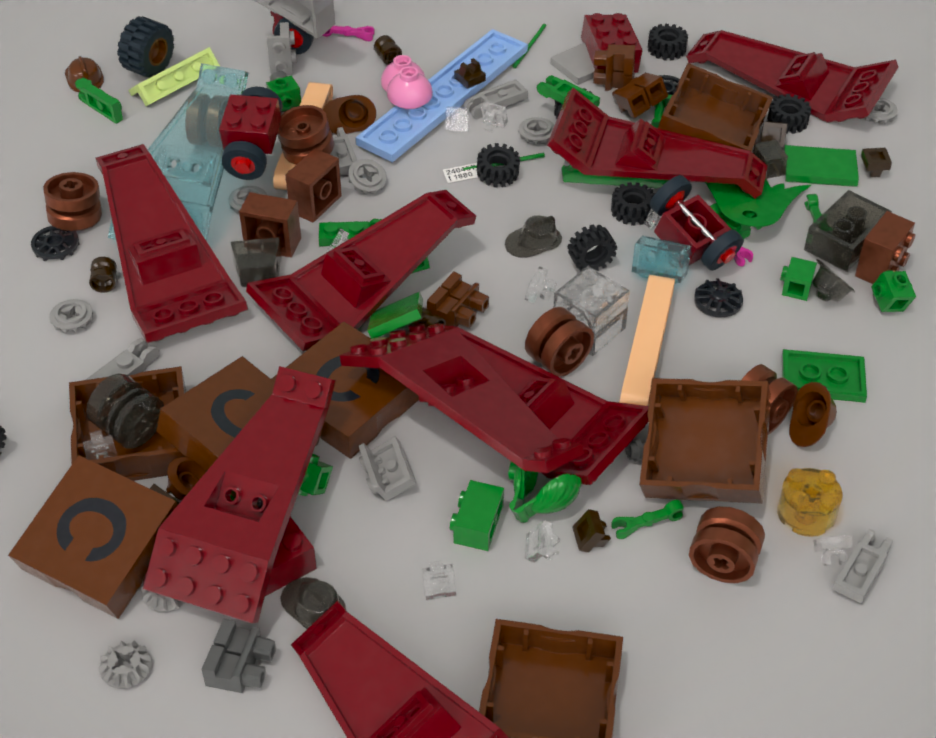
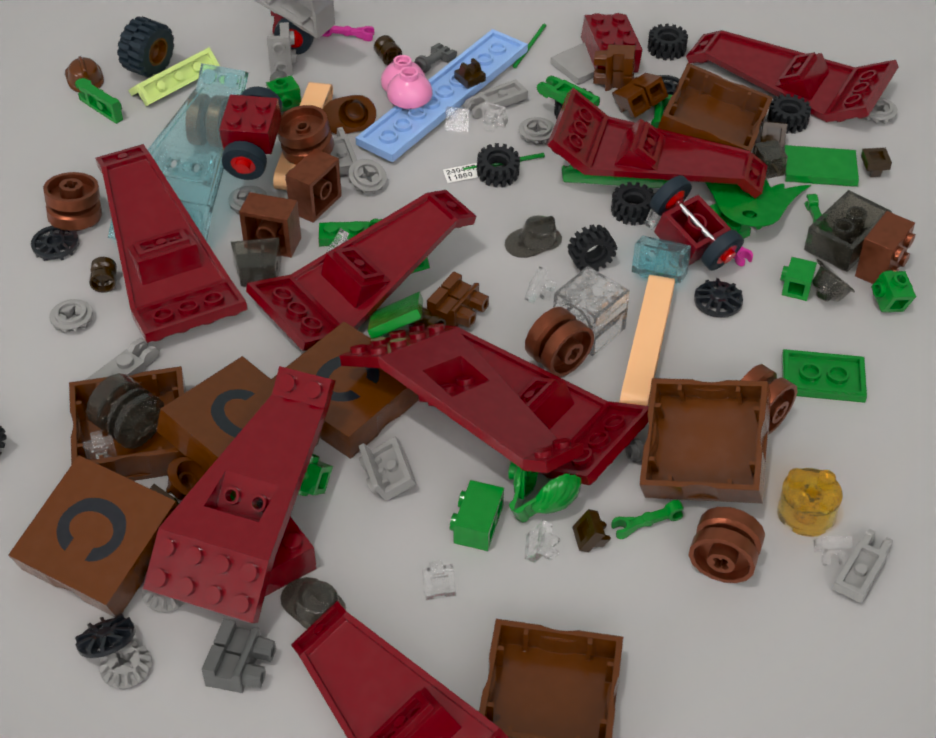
reddish brown piece [789,382,837,447] -> none
none -> black wheel [75,614,136,658]
none -> dark grey hinge [414,43,457,73]

